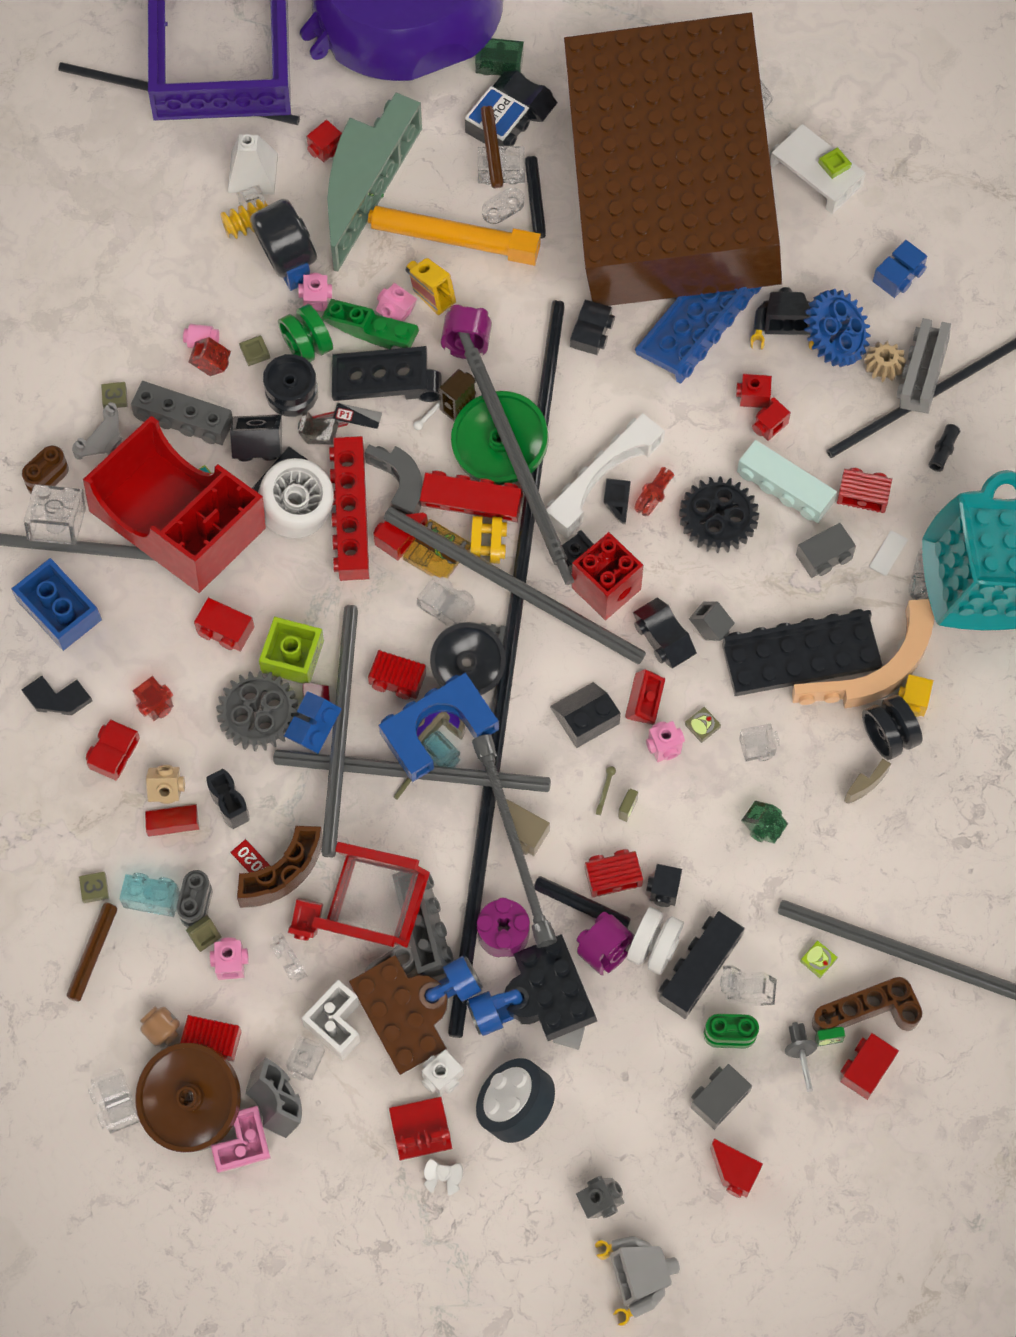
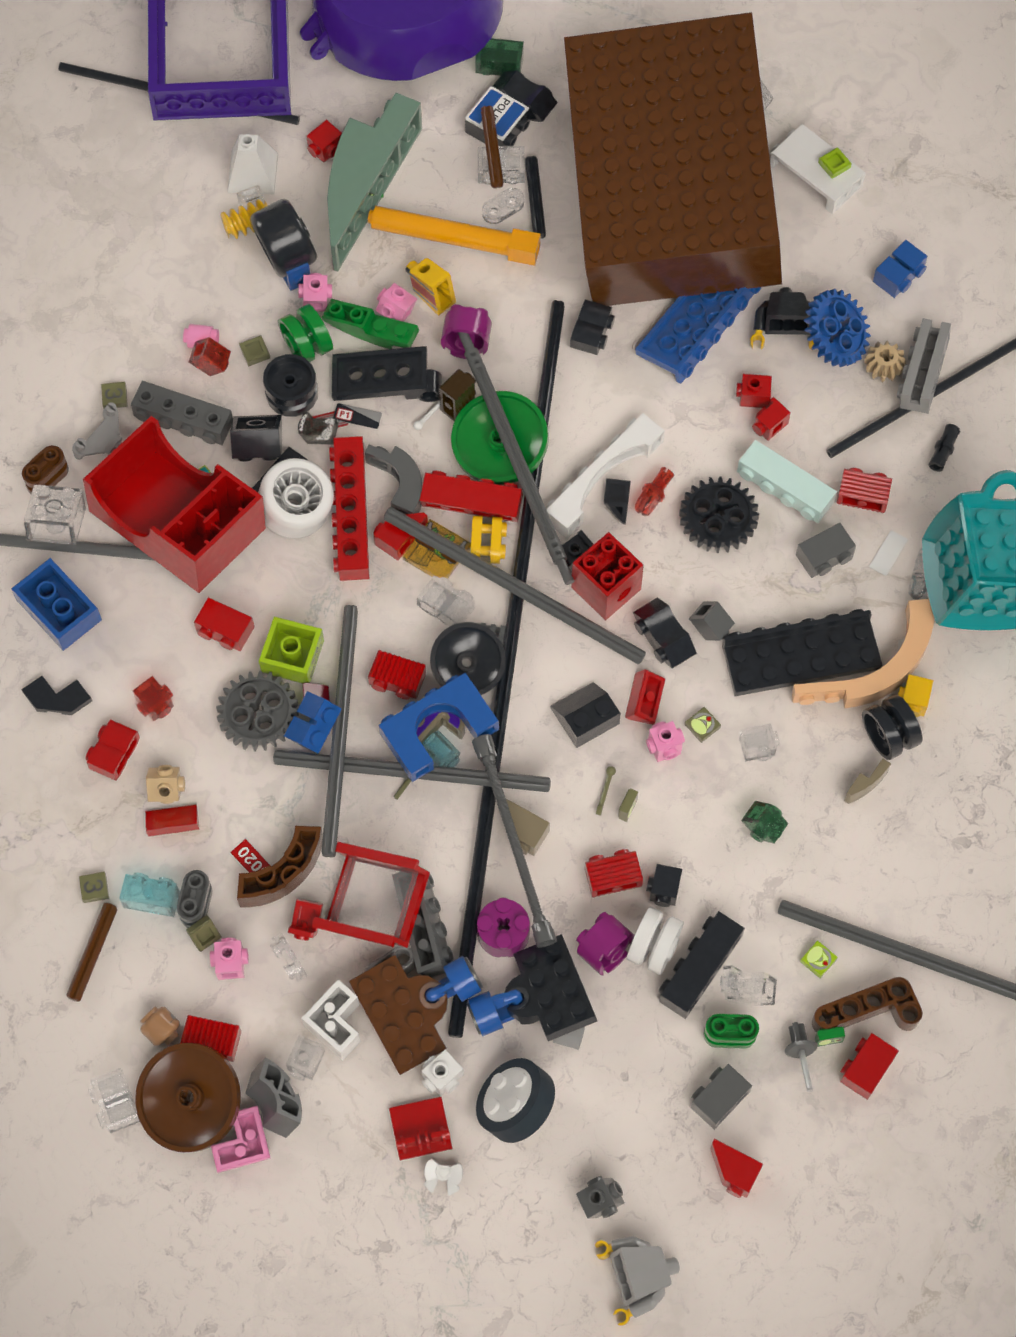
black brick [206,768,250,829] -> none
black axle [534,876,631,928] -> none

